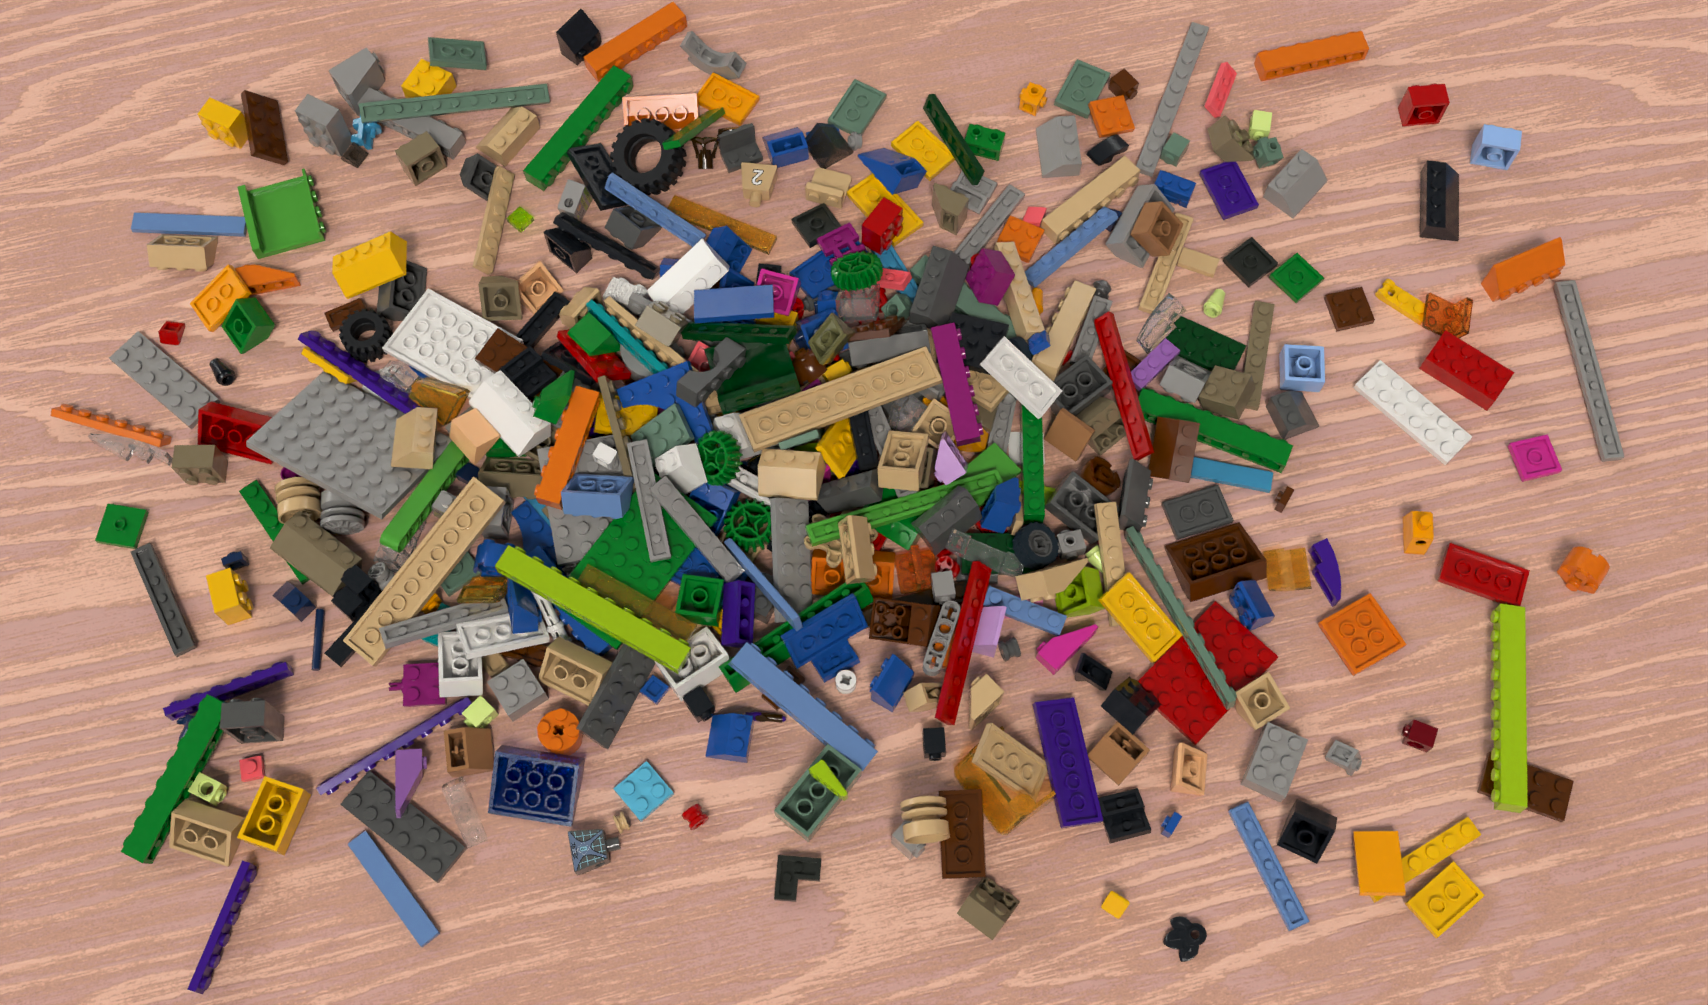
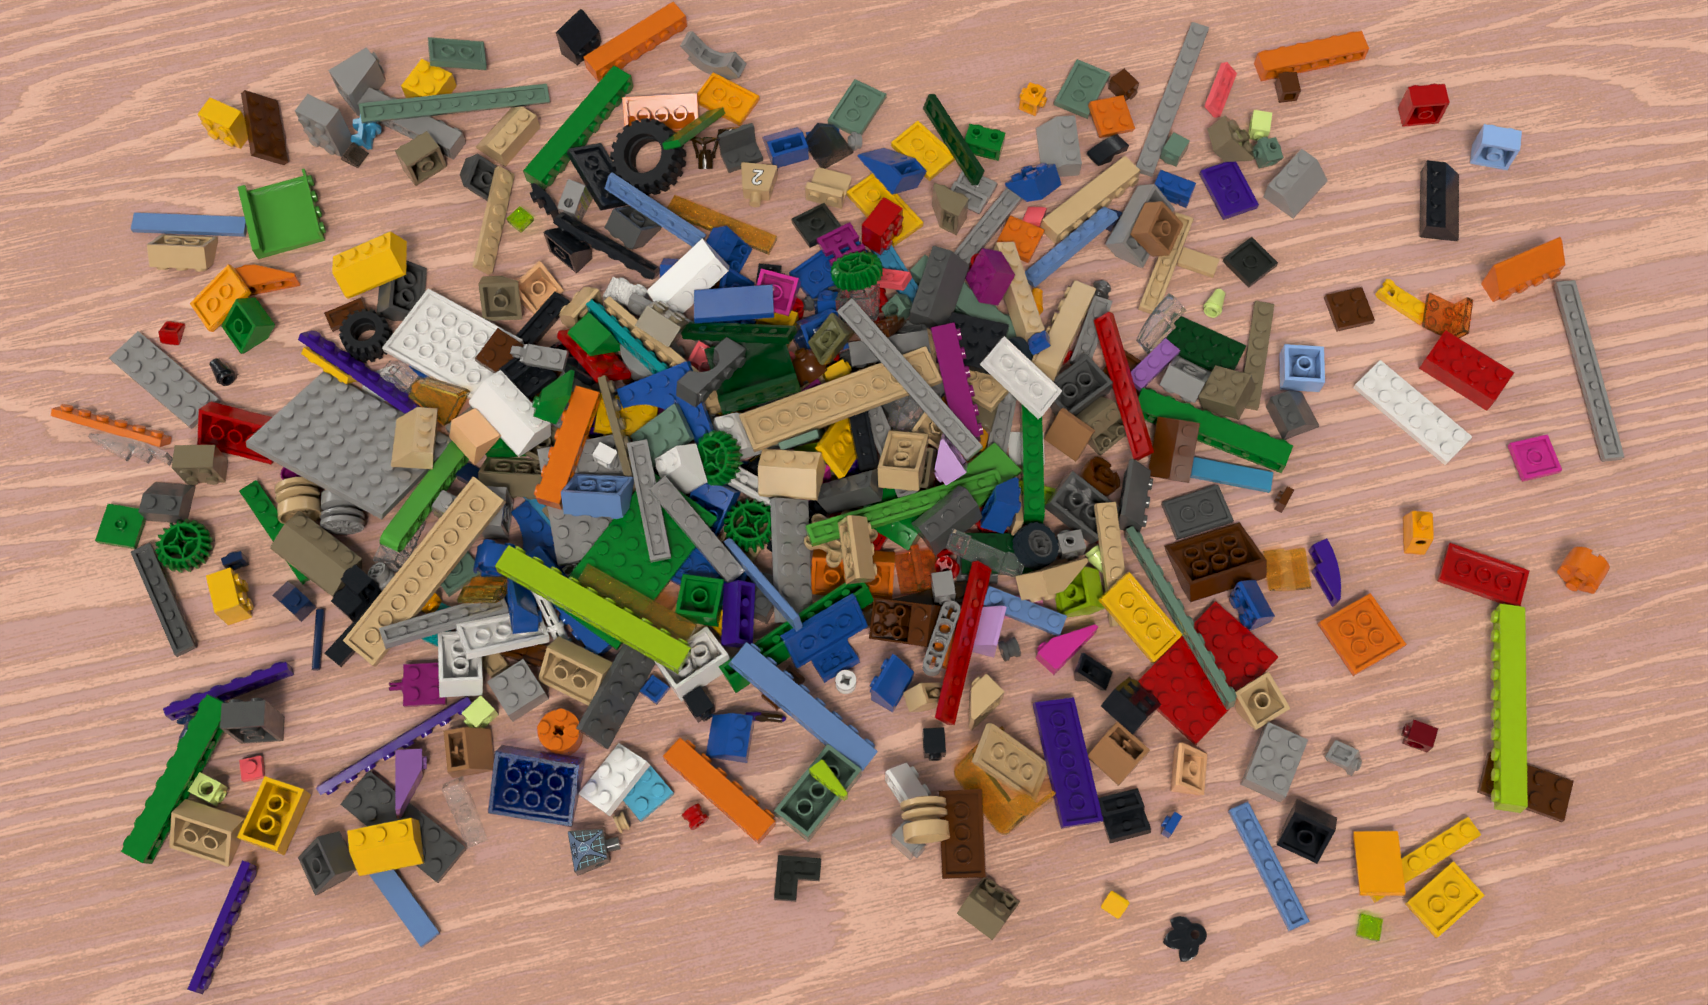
green plate [1269,253,1325,303] -> none
none -> dark grey slope [139,482,196,523]
none -> green gear [155,518,213,573]
none -> dark grey slope [298,831,356,895]
none -> yellow slope [347,818,424,876]
none -> light grey hinge [510,344,569,372]
none -> black slope [529,183,559,221]
none -> white plate [578,743,650,816]
none -> orange brick [663,738,776,844]
none -> light grey plate [837,299,983,461]
none -> white slope [885,763,931,803]
none -> blue slope [1005,163,1062,202]
none -> reddish brown brick [1275,72,1301,103]
none -> clear neon green plate [1356,913,1383,942]

